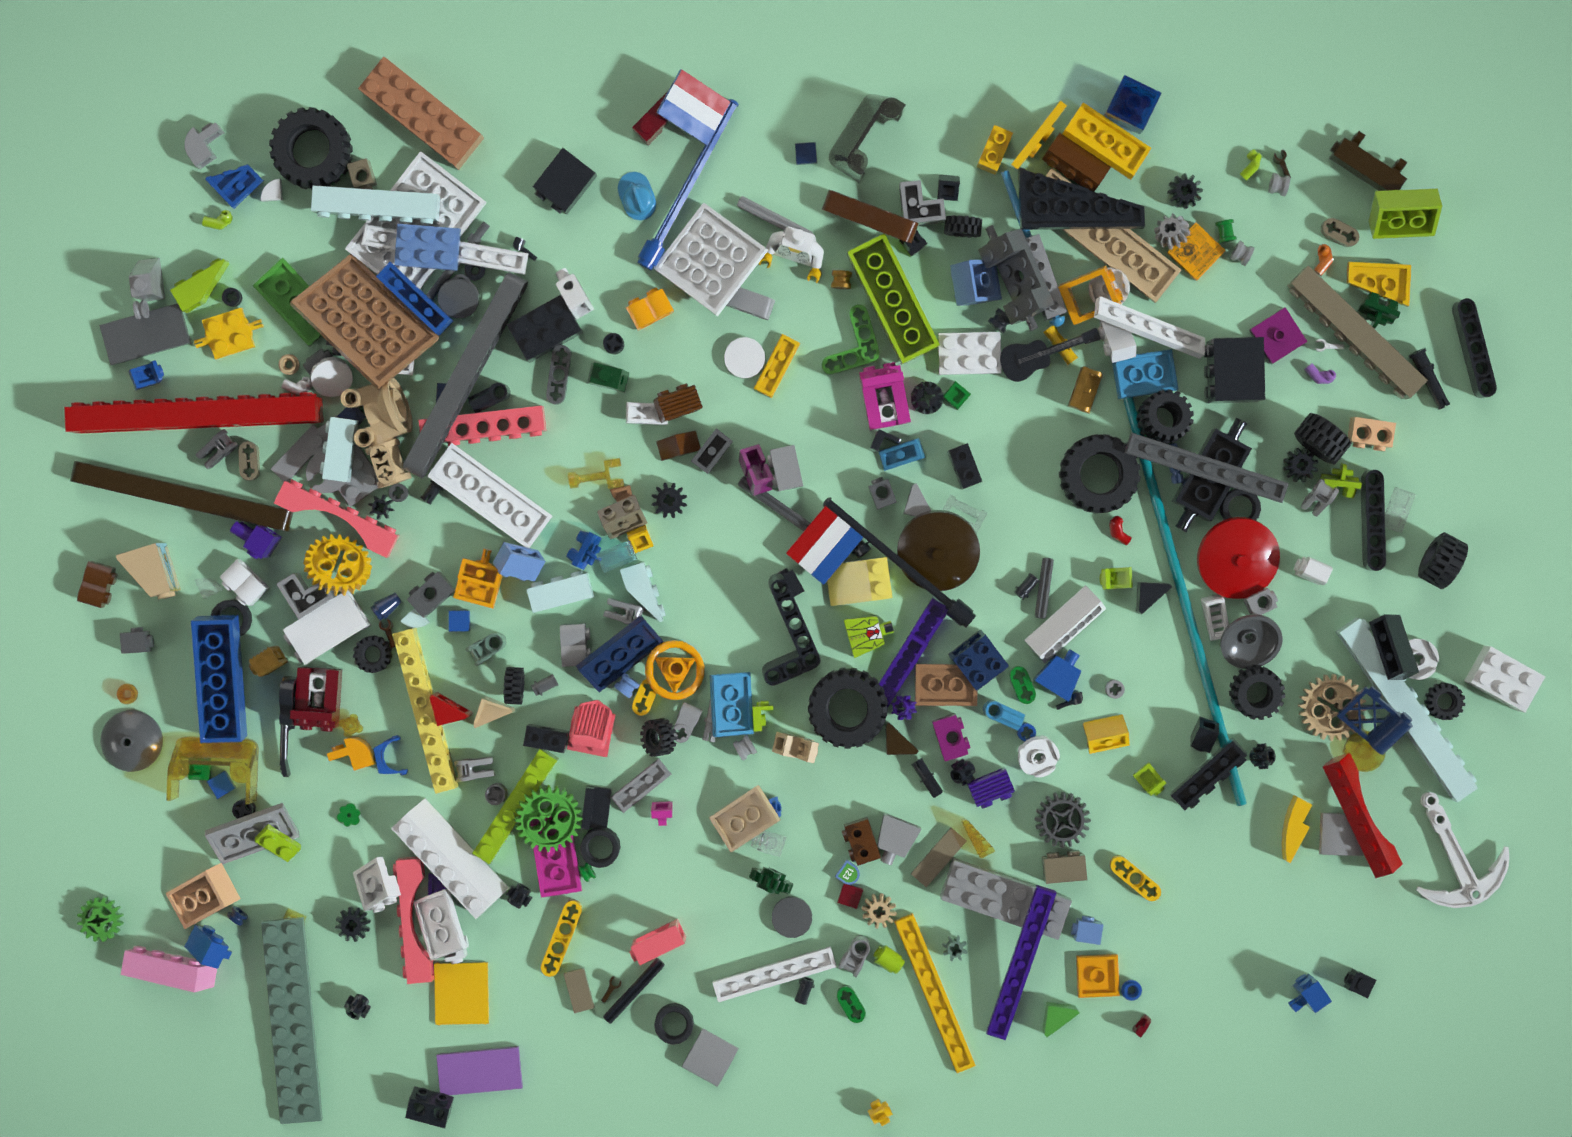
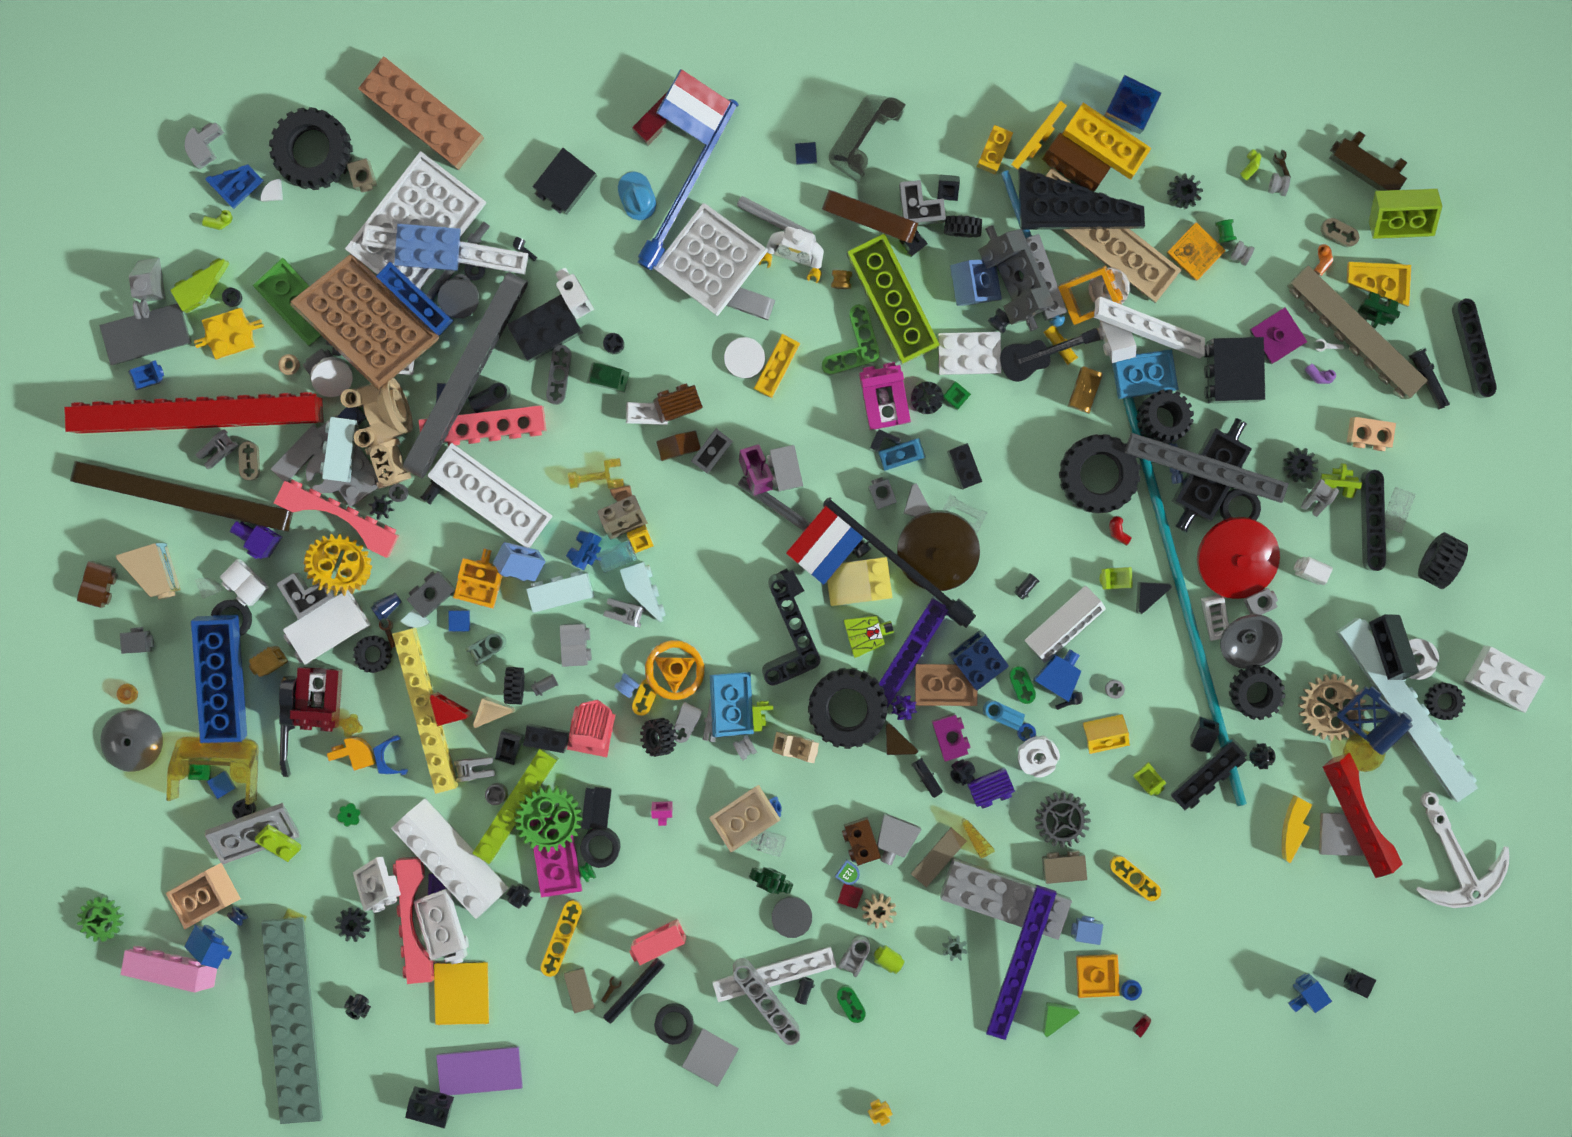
white arm [281,377,312,395] -> none
light aqua brick [311,186,440,225] -> none
dark blue plate [576,615,664,693] -> none
light grey tile [611,758,671,813] -> none
light orange brick [626,287,674,331] -> none
black gear [651,483,687,518] -> none
yellow tile [894,913,976,1073] -> none
dark grey axle [1035,558,1054,619] -> none
light grey gear [1154,213,1190,250] -> none
black tyre [1294,413,1351,465] -> none
none -> black slope [495,729,524,765]
none -> light grey beam [733,958,800,1045]

